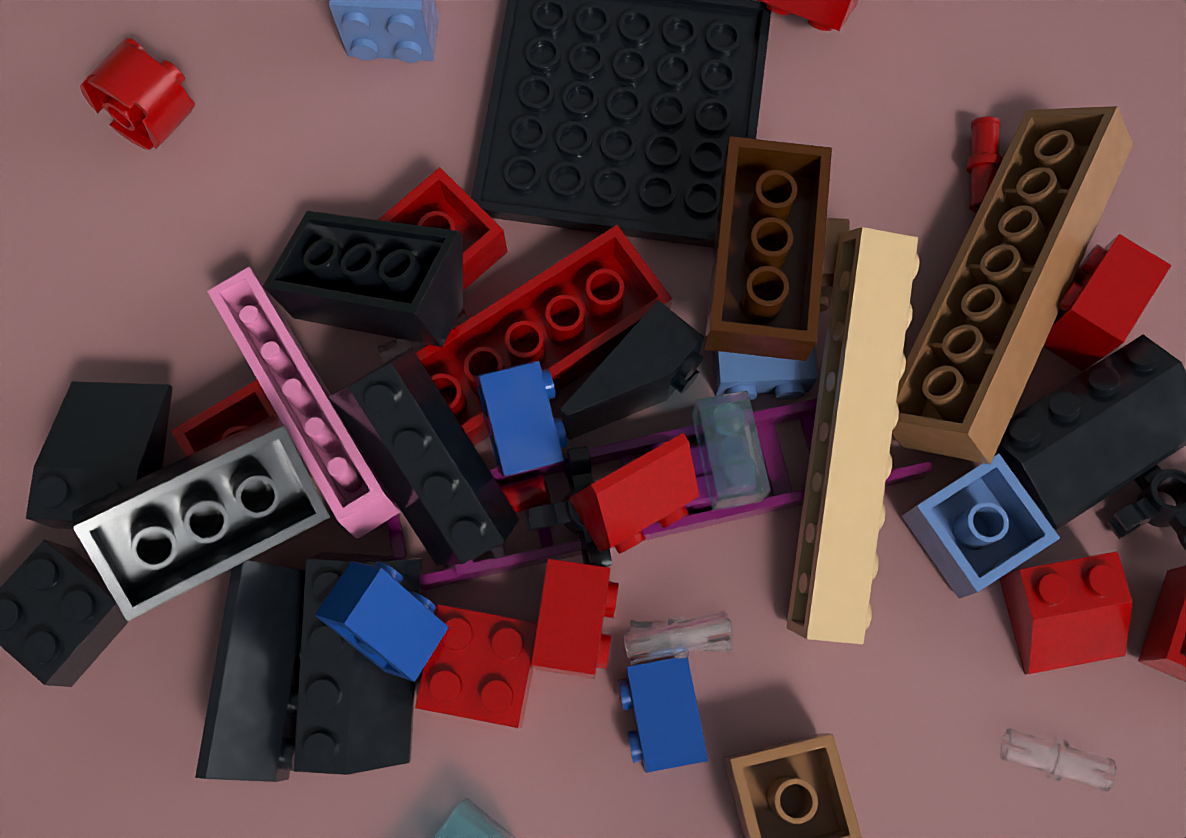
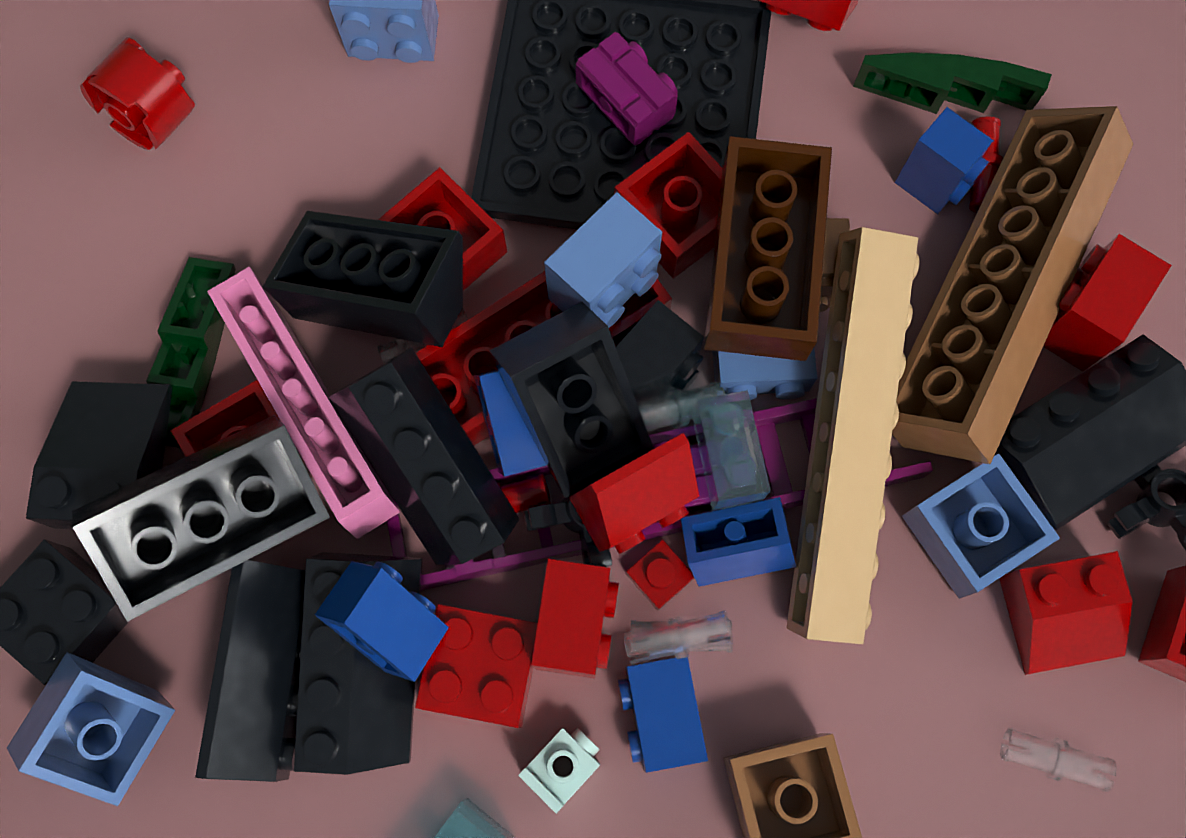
none -> medium blue brick [7,652,175,806]
none -> dark green slope [146,257,236,448]
none -> black slope [489,302,654,498]
none -> light aqua brick [518,727,600,814]
none -> medium blue brick [544,192,662,328]
none -> magenta brick [576,32,678,146]
none -> red brick [614,132,723,279]
none -> red plate [626,540,694,611]
none -> clear pin [637,382,727,432]
none -> blue brick [681,497,796,587]
none -> dark green slope [853,52,1052,114]
none -> blue brick [895,107,994,215]

